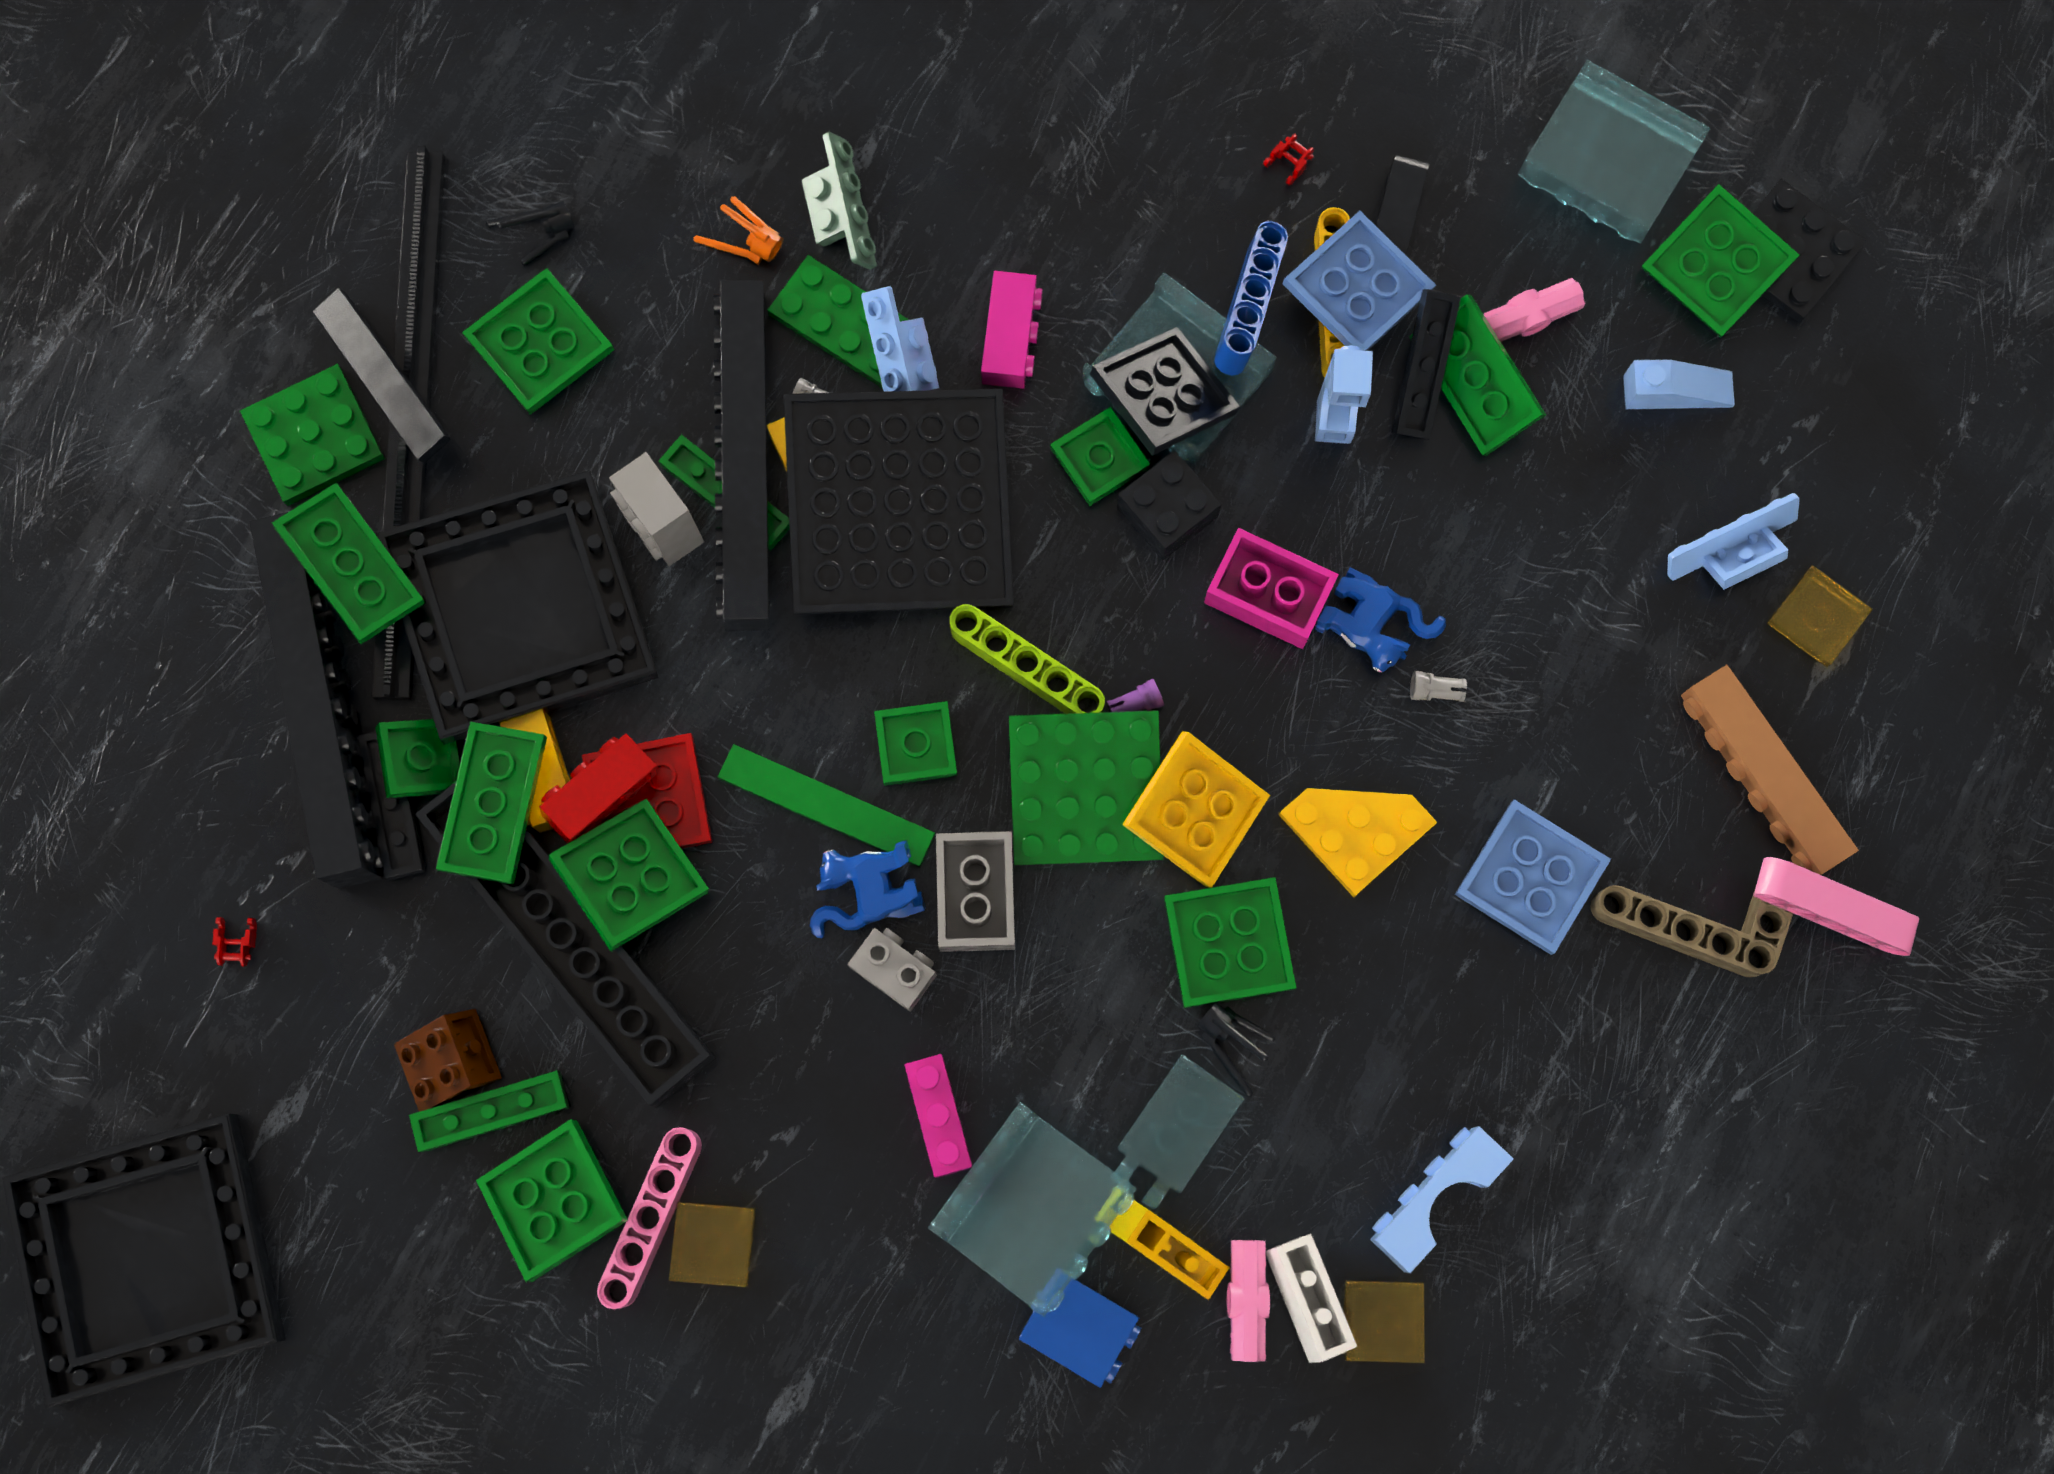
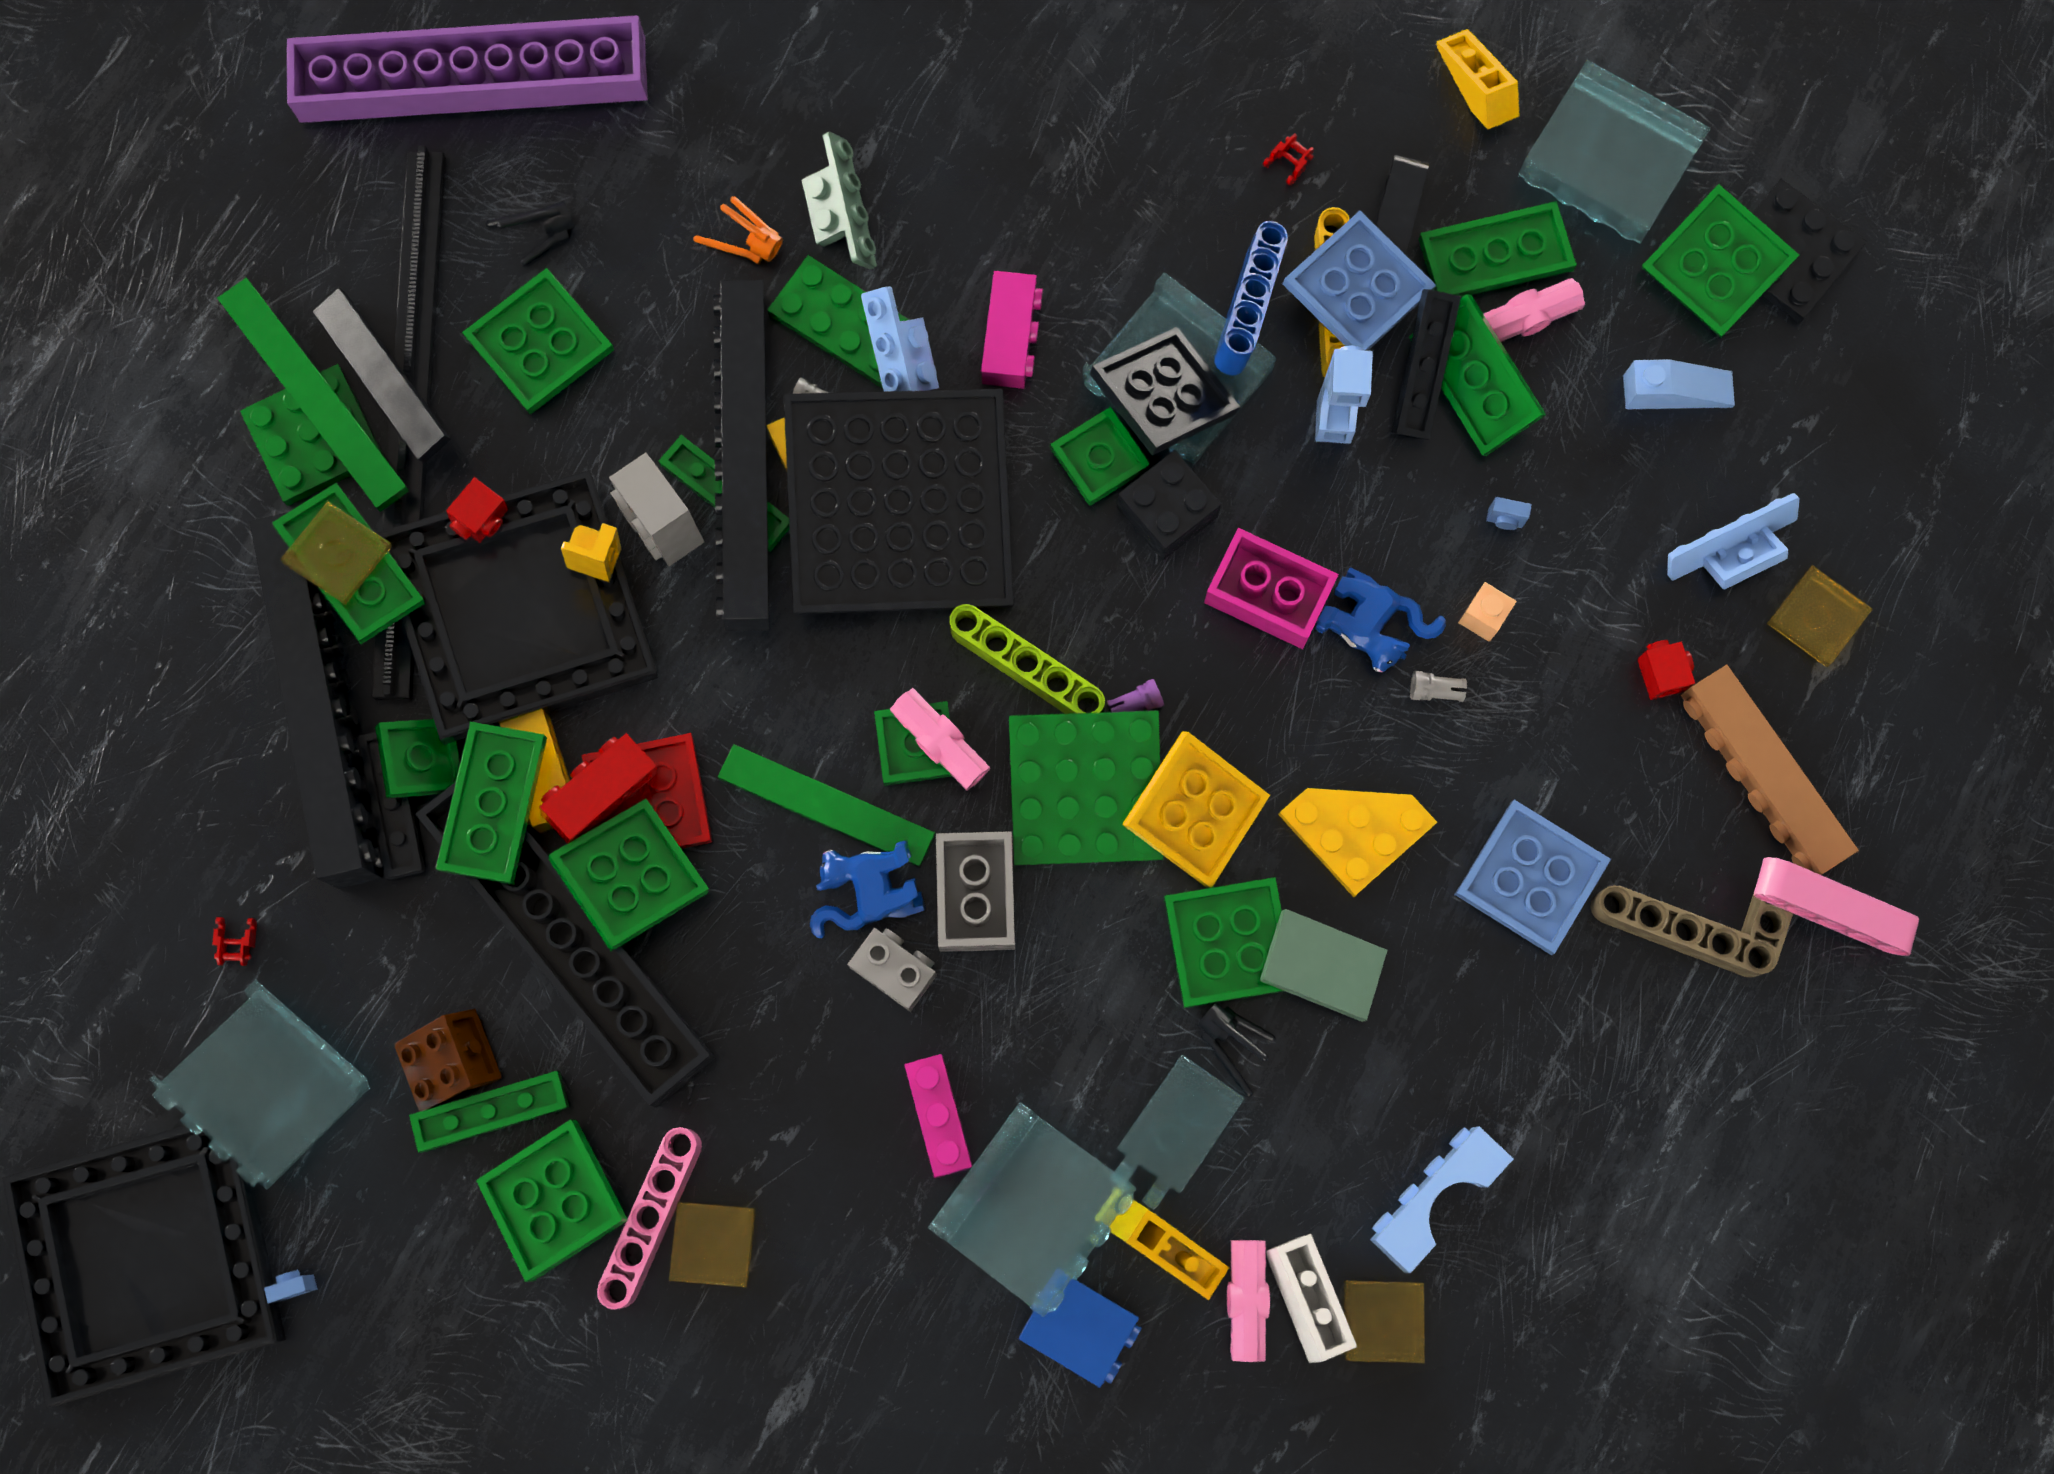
none -> clear light blue panel [150,980,370,1190]
none -> green tile [217,278,410,512]
none -> medium blue plate [264,1270,318,1303]
none -> clear yellow tile [281,501,391,605]
none -> medium lavender brick [287,16,648,123]
none -> red brick [446,477,508,543]
none -> yellow panel [561,523,621,582]
none -> bright pink piece [890,688,990,791]
none -> sand green tile [1260,909,1387,1022]
none -> green plate [1418,201,1577,297]
none -> yellow slope [1437,29,1519,129]
none -> light nougat brick [1458,582,1517,642]
none -> medium blue plate [1486,497,1532,530]
none -> red brick [1637,640,1695,700]

